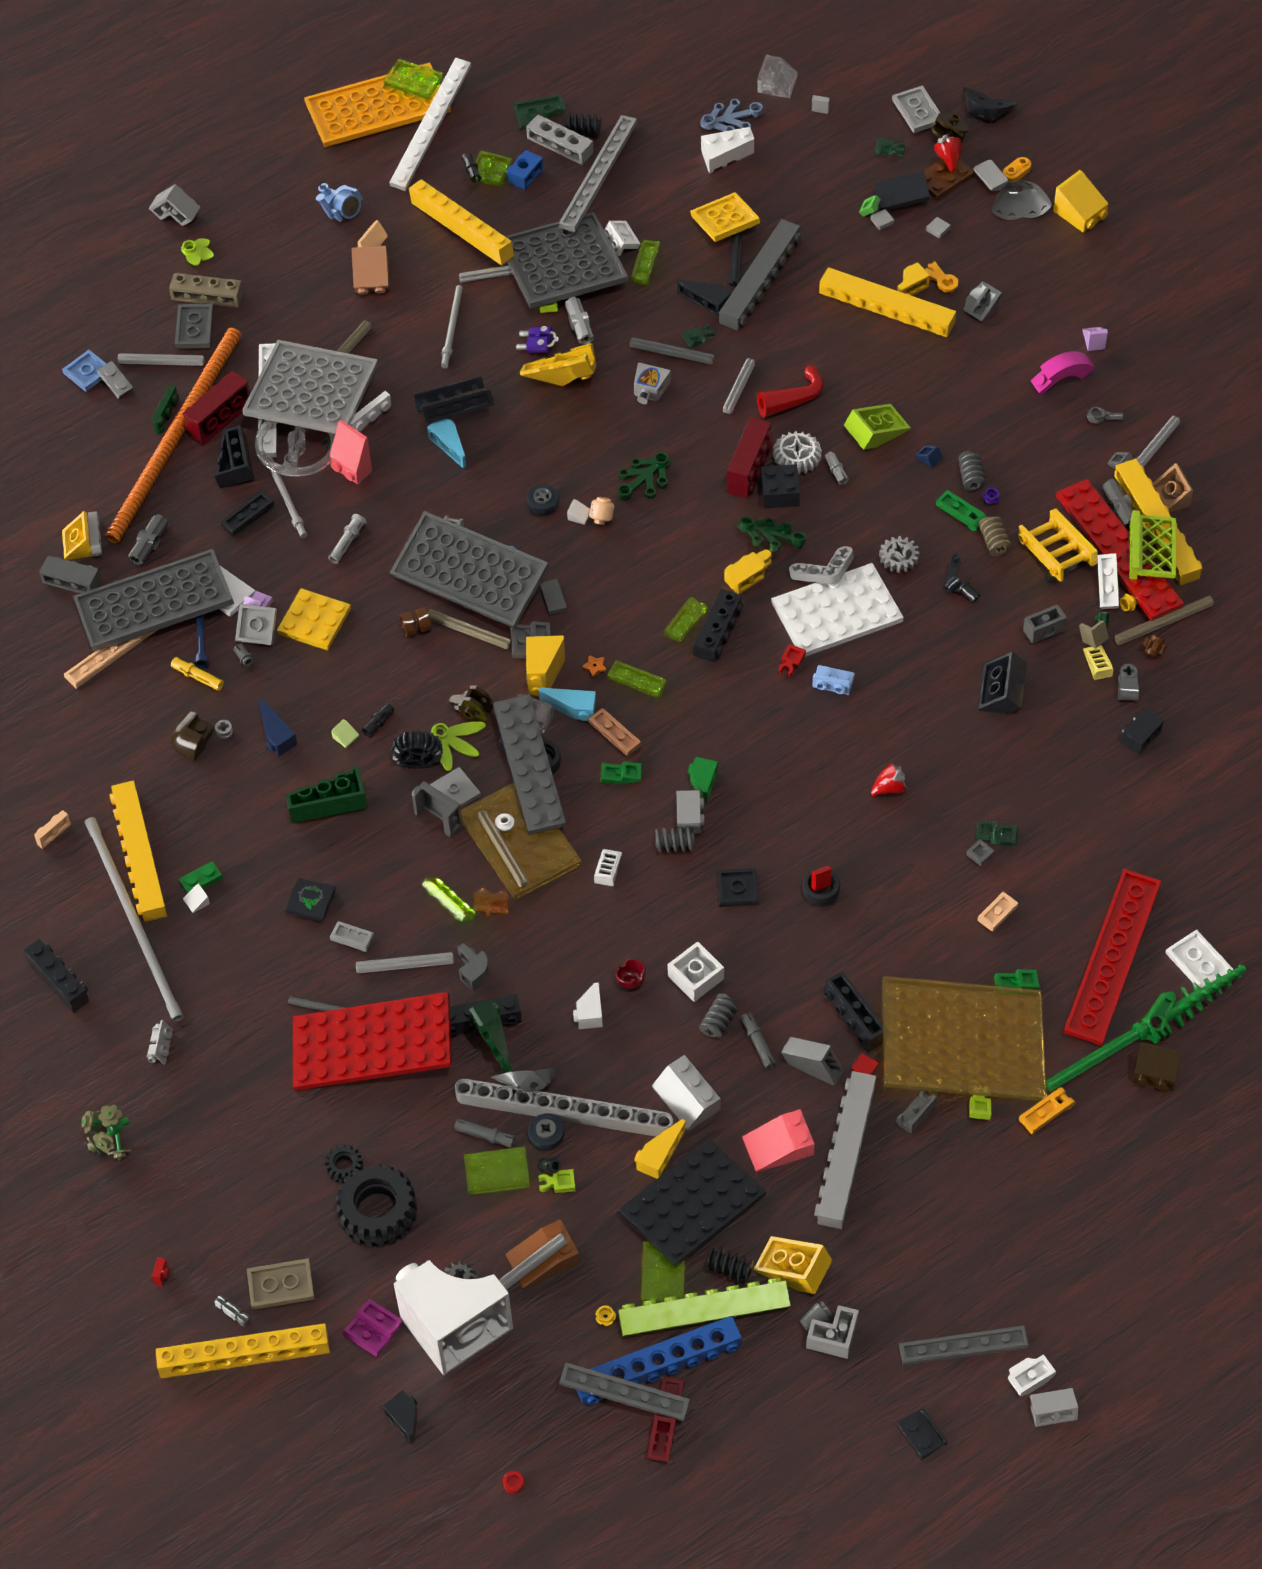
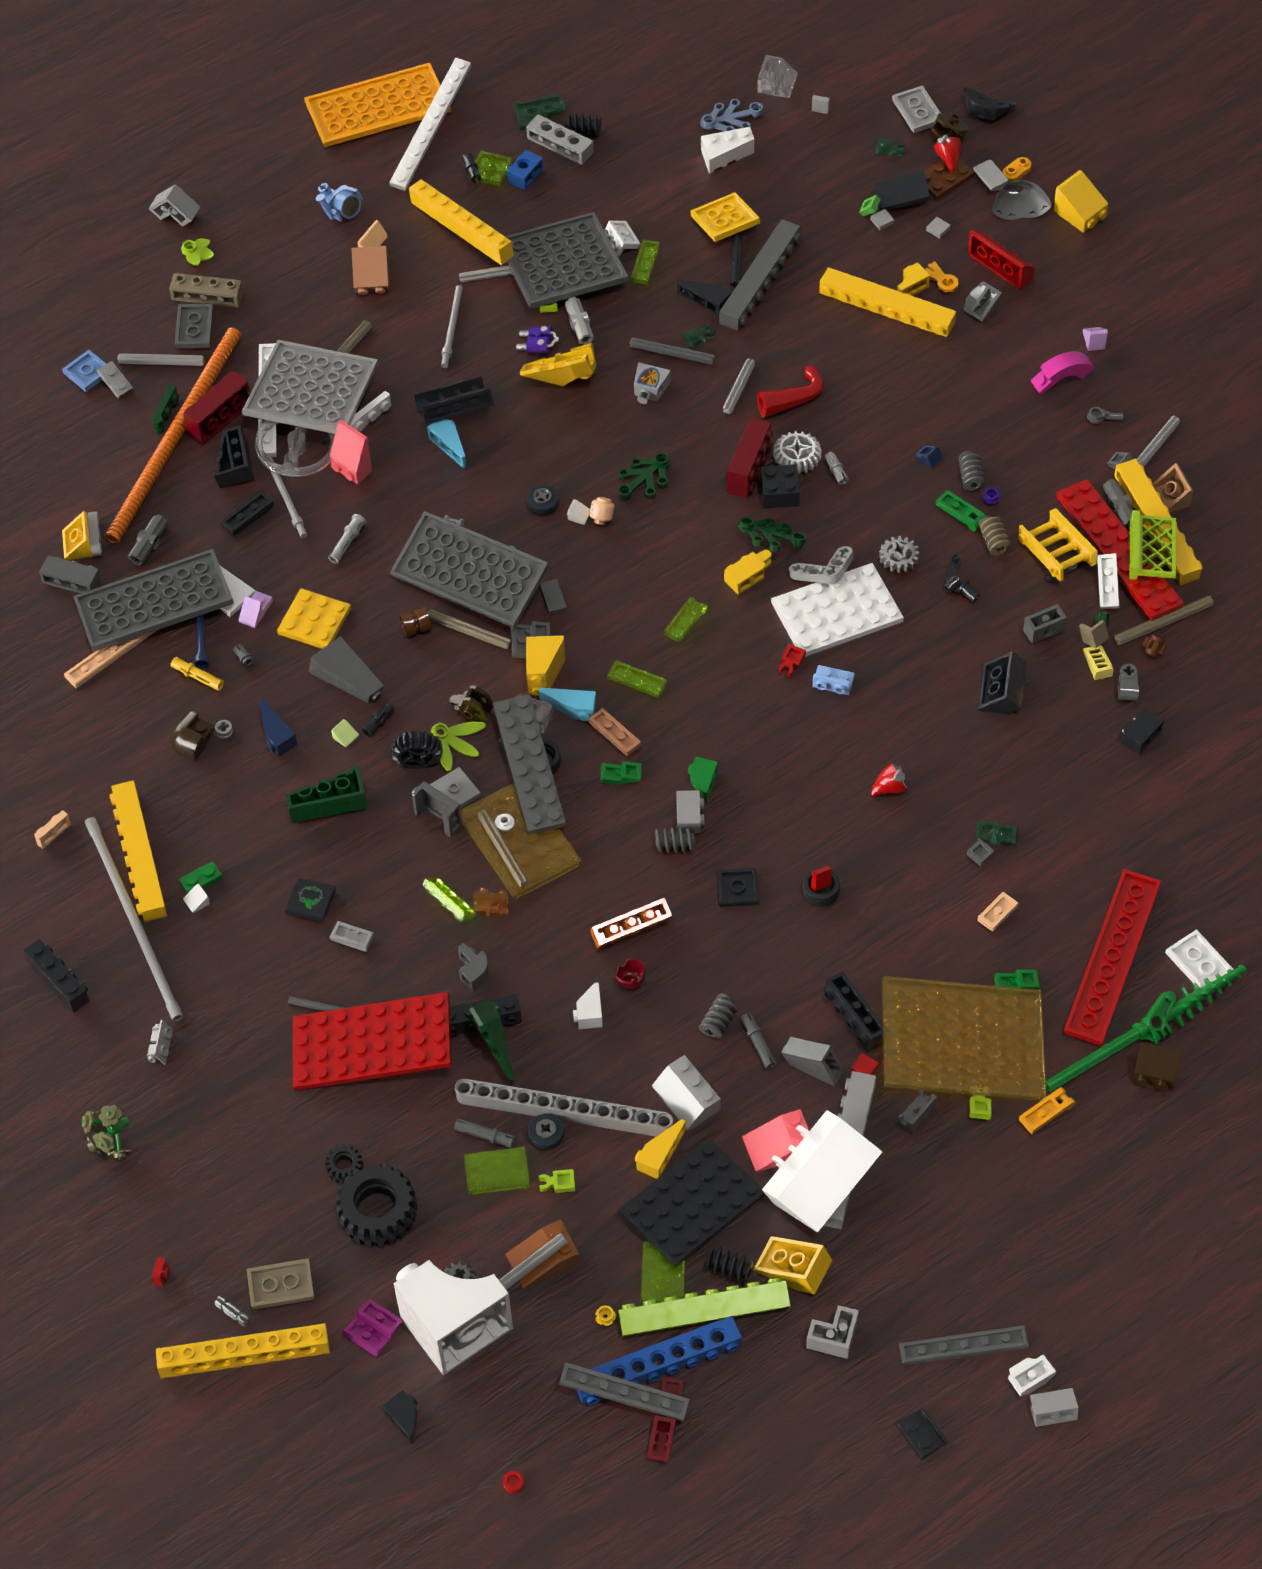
light grey plate [235,604,277,645] -> none
light grey axle [356,952,454,973] -> none
clear neon green plate [384,59,443,100] -> none
dark grey piece [491,1068,559,1092] -> none
black pin [538,1157,561,1174] -> none
light grey plate [559,115,637,232] -> none
orange plate [582,655,606,676] -> none
white slope [594,849,622,887] -> none
white brick [668,942,724,1002] -> none
black brick [694,589,744,663] -> none
dark grey cone [799,1301,832,1331] -> none
lime slope [844,404,911,450] -> none
yellow plate [1119,594,1136,612] -> none
none -> dark grey slope [309,636,384,703]
none -> brick [590,898,672,949]
none -> white piece [762,1110,882,1232]
none -> red slope [968,230,1035,290]

